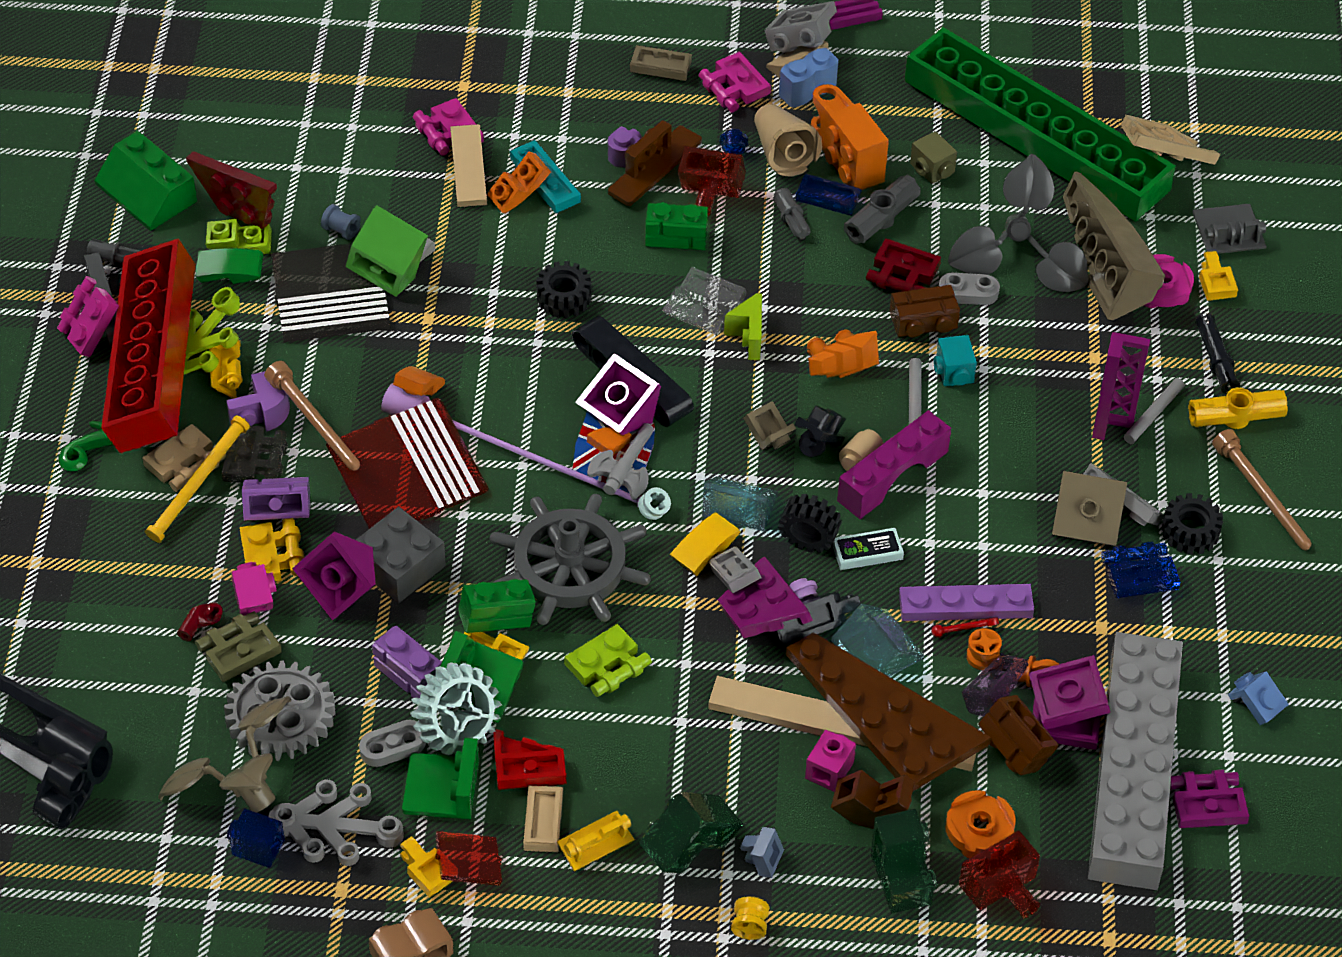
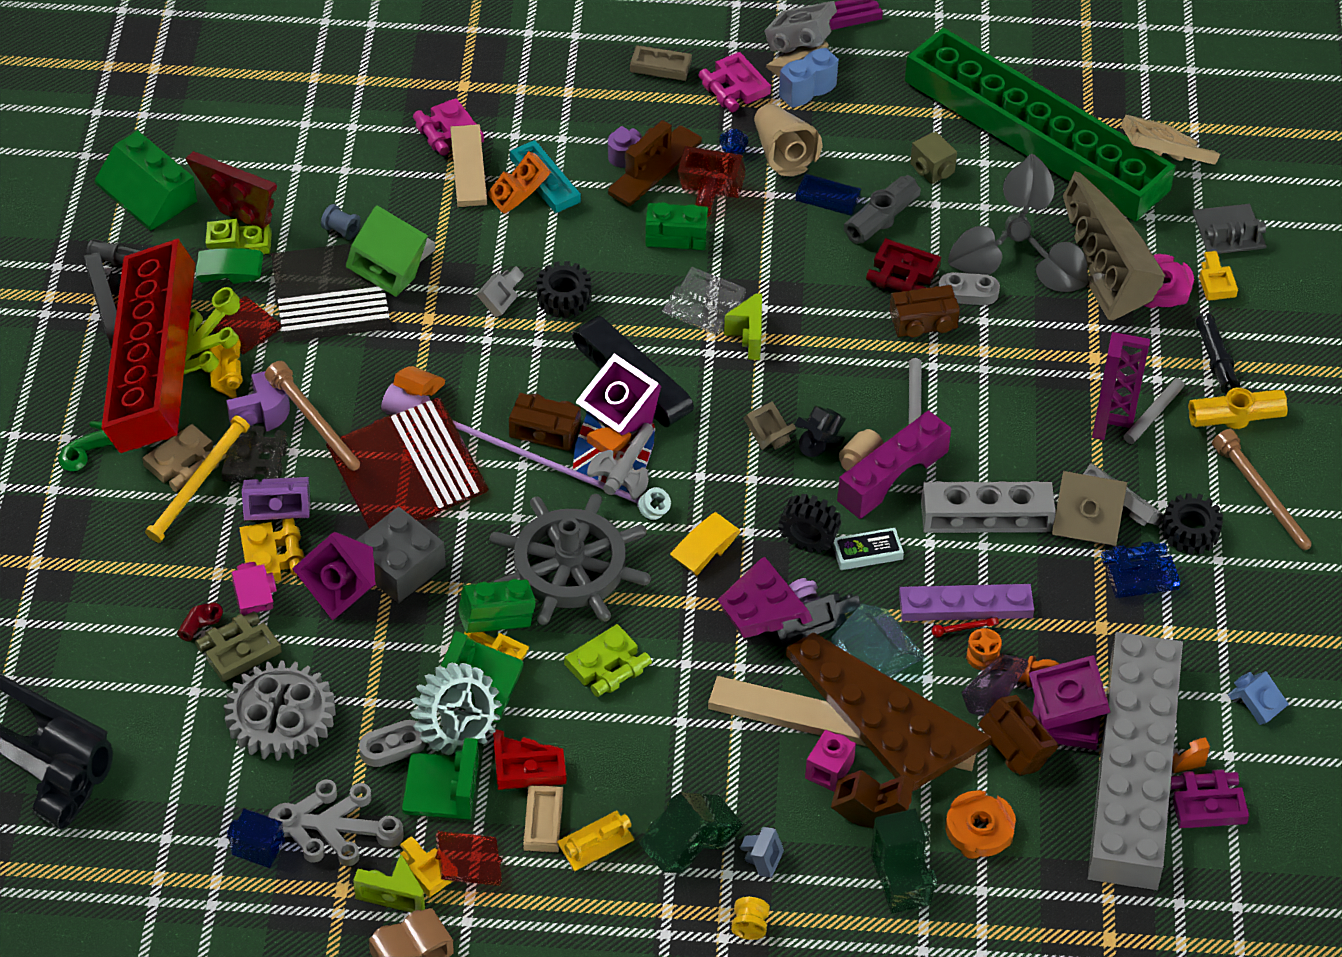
dark pink plate [57,276,119,357] -> none
dark tan plant [158,696,292,813] -> none
medium lavender brick [372,626,442,698] -> none
clear light blue slope [703,476,778,531] -> none
light grey plate [708,546,761,593] -> none
dark grey axle [773,188,810,240] -> none
orange connector [807,329,879,378] -> none
orange brick [811,84,889,193] -> none
teal brick [933,335,977,386] -> none
clear red brick [959,830,1040,919] -> none
none -> clear red piece [213,295,281,355]
none -> lime slope [353,855,425,912]
none -> light grey plate [476,266,524,317]
none -> reddish brown brick [509,393,581,451]
none -> light grey brick [921,481,1056,533]
none -> orange tile [1172,737,1210,774]

